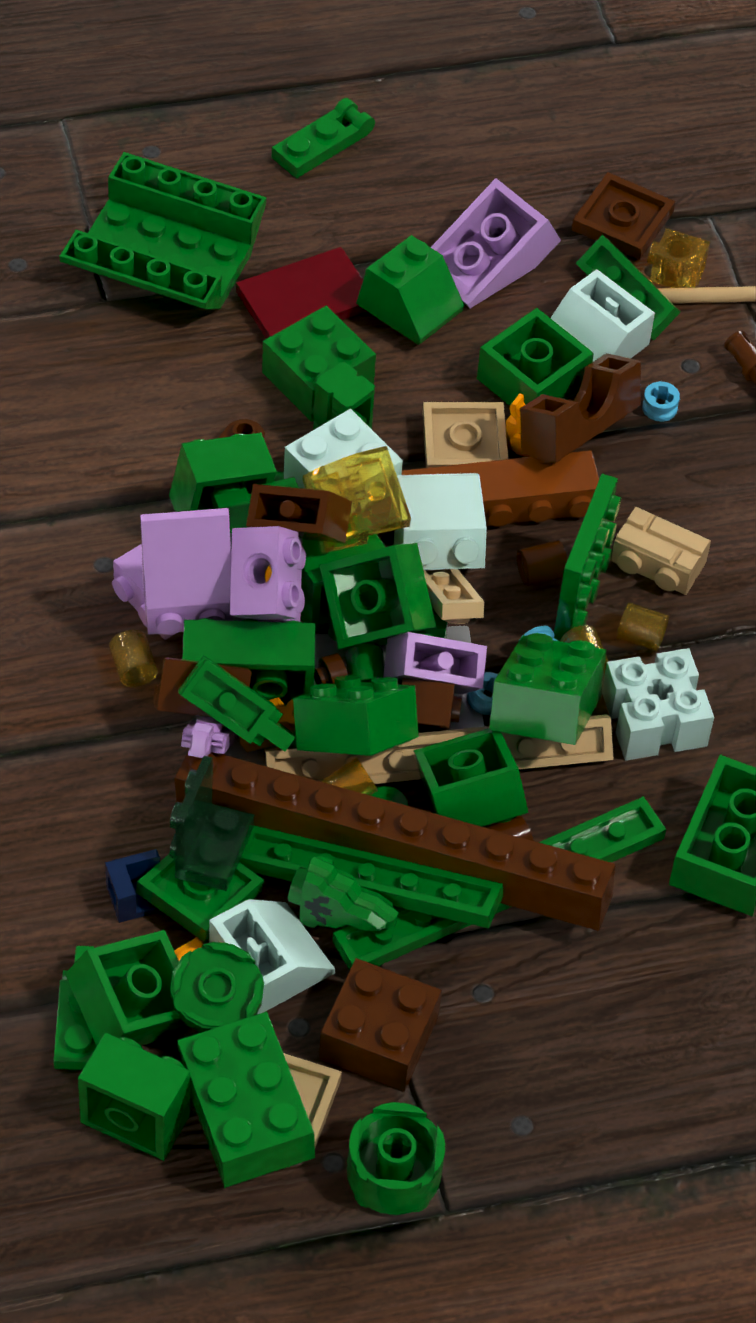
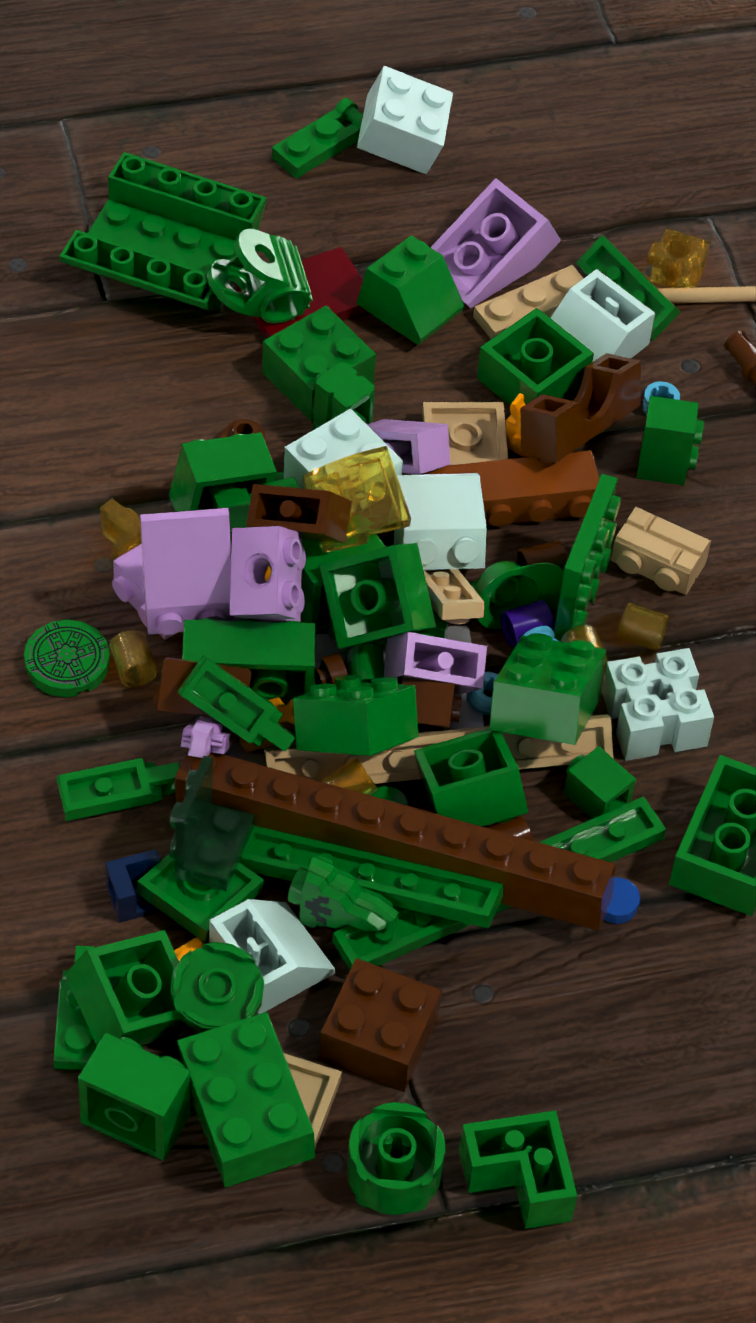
reddish brown plate [571,172,676,260] -> none
none -> green tile [24,620,110,698]
none -> green hinge [56,758,179,821]
none -> clear yellow bracket [100,498,141,569]
none -> green piece [207,229,313,324]
none -> light aqua brick [357,66,453,175]
none -> lavender brick [367,419,450,474]
none -> green brick [459,1110,577,1229]
none -> green piece [471,561,564,629]
none -> tan plate [473,265,584,339]
none -> dark purple beam [500,600,555,648]
none -> green brick [564,746,636,819]
none -> blue tile [604,877,640,924]
none -> green brick [636,396,704,486]

